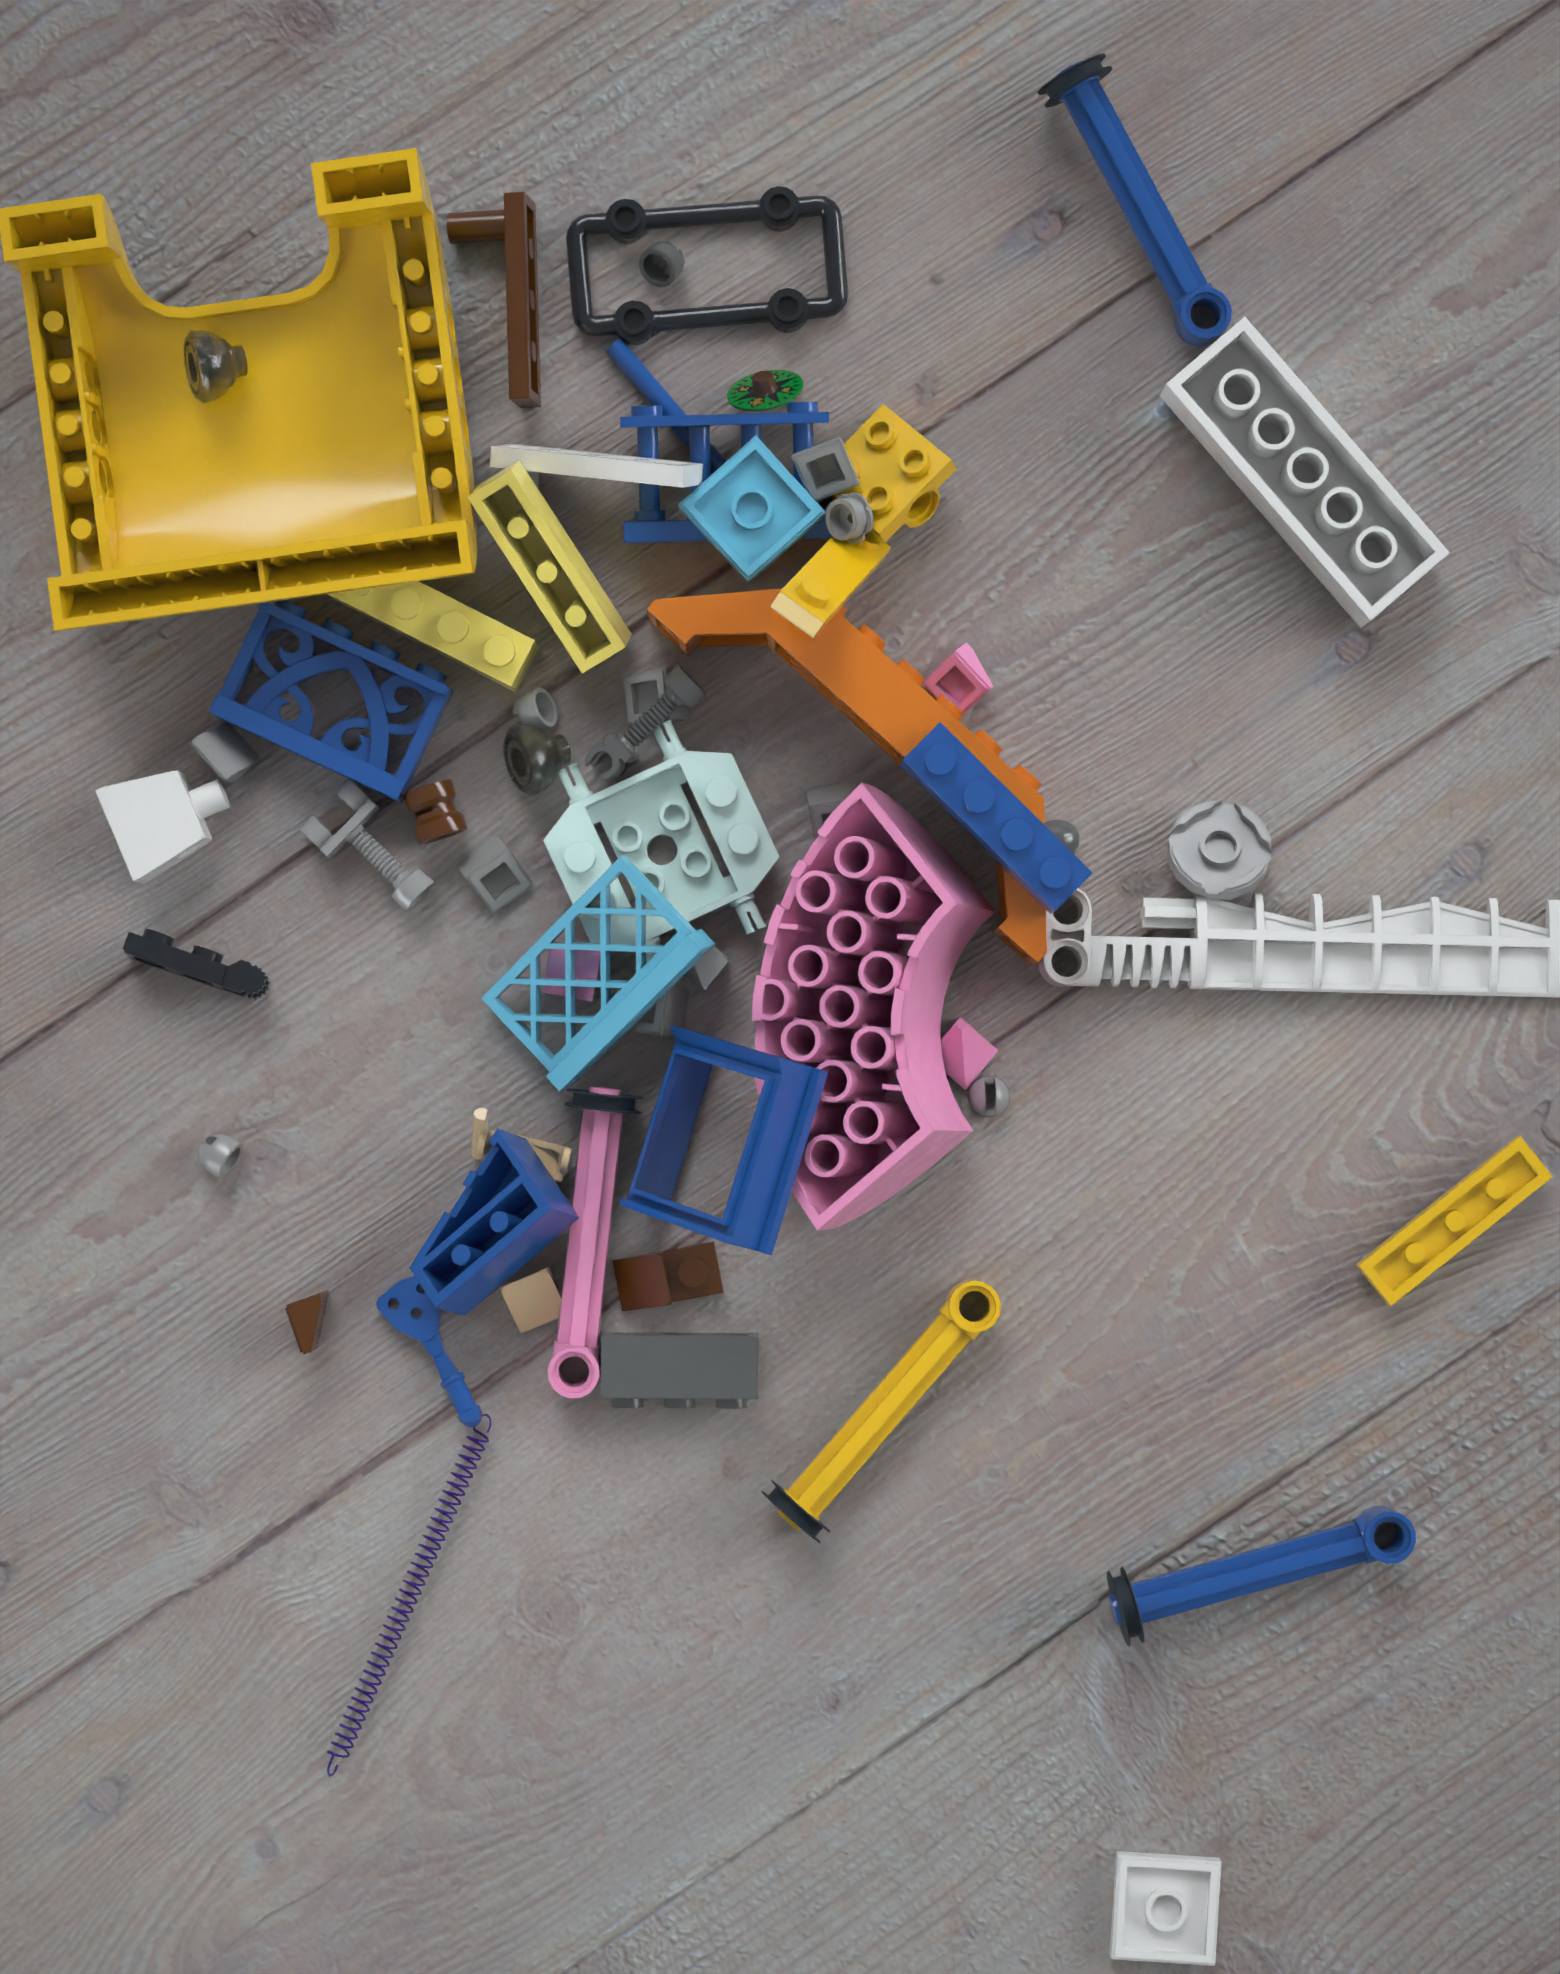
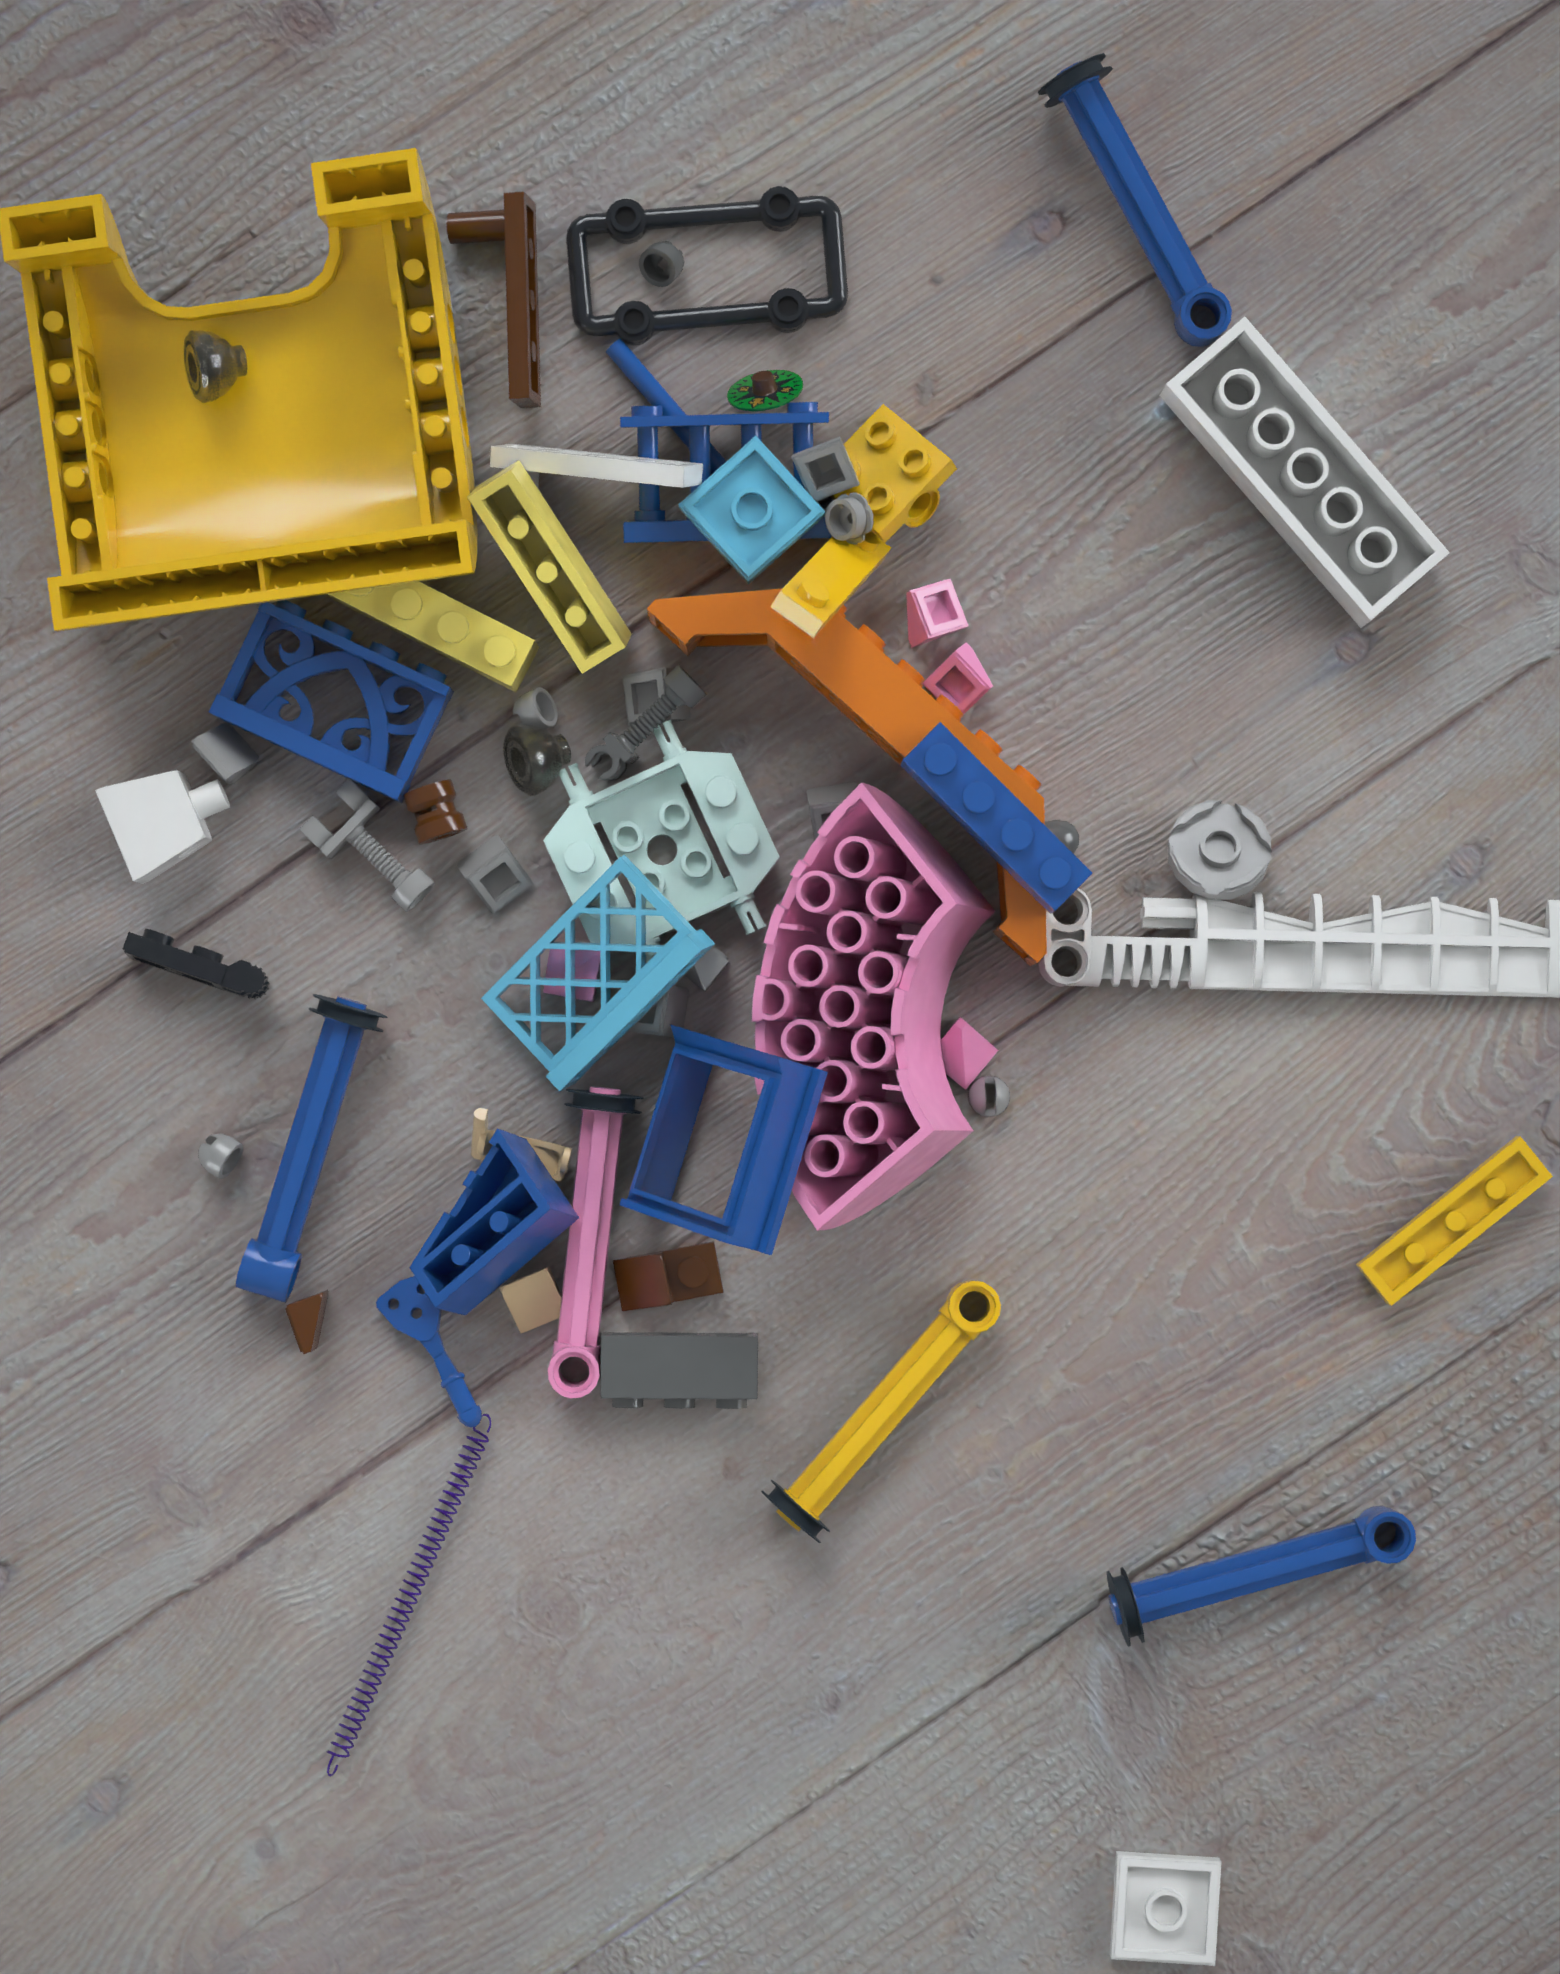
none -> blue piece [236,994,388,1303]
none -> bright pink slope [906,579,968,648]

